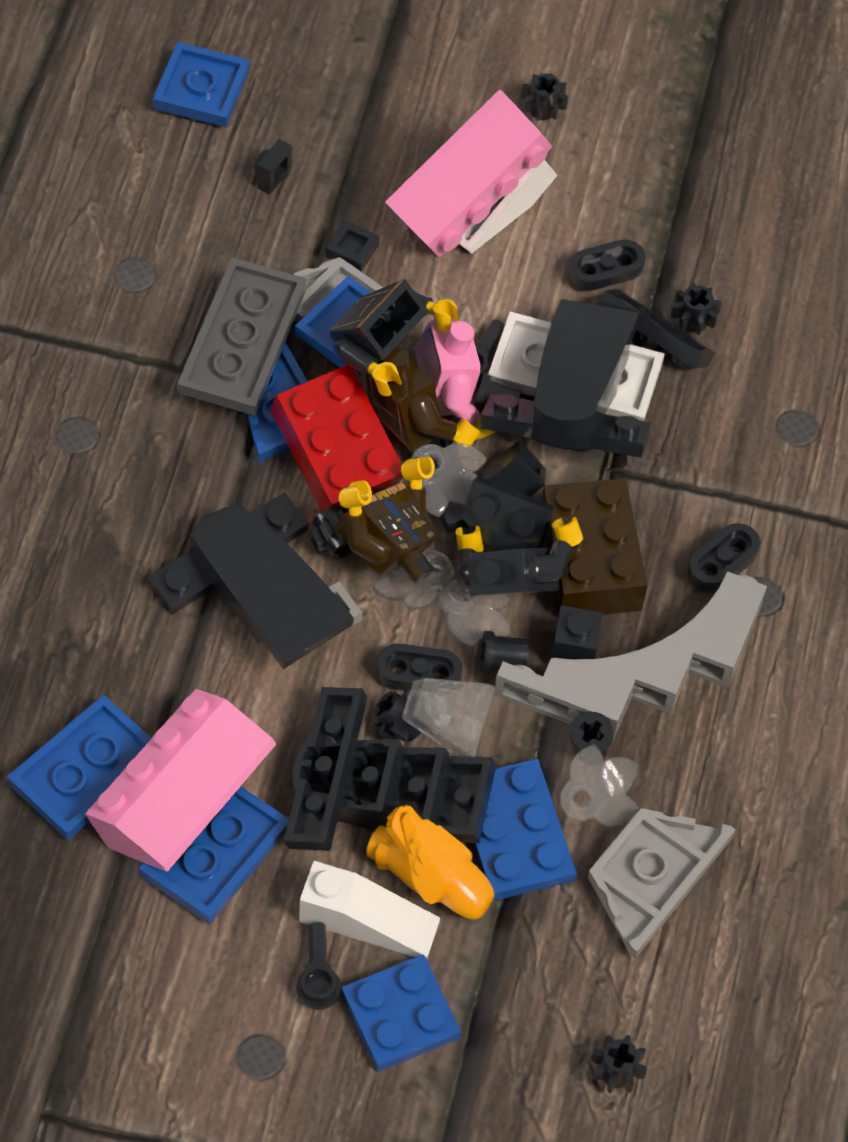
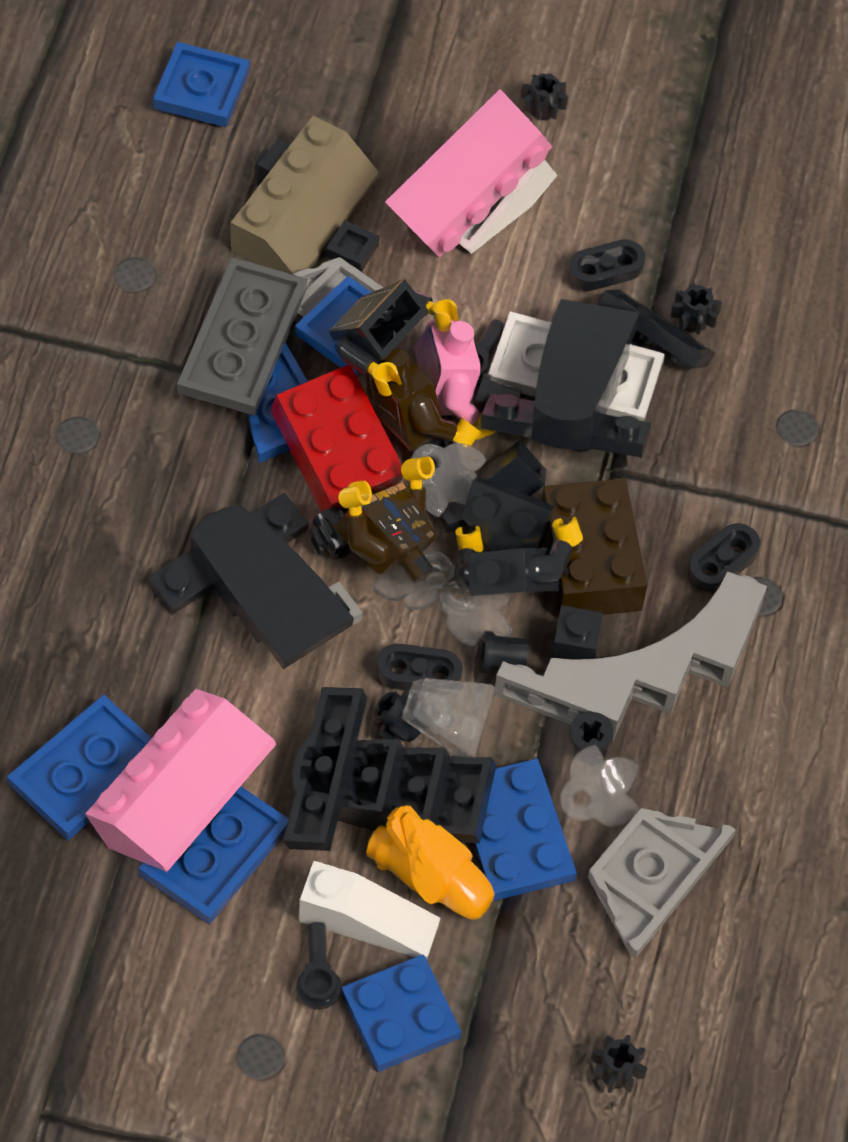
none -> dark tan slope [231,116,379,274]

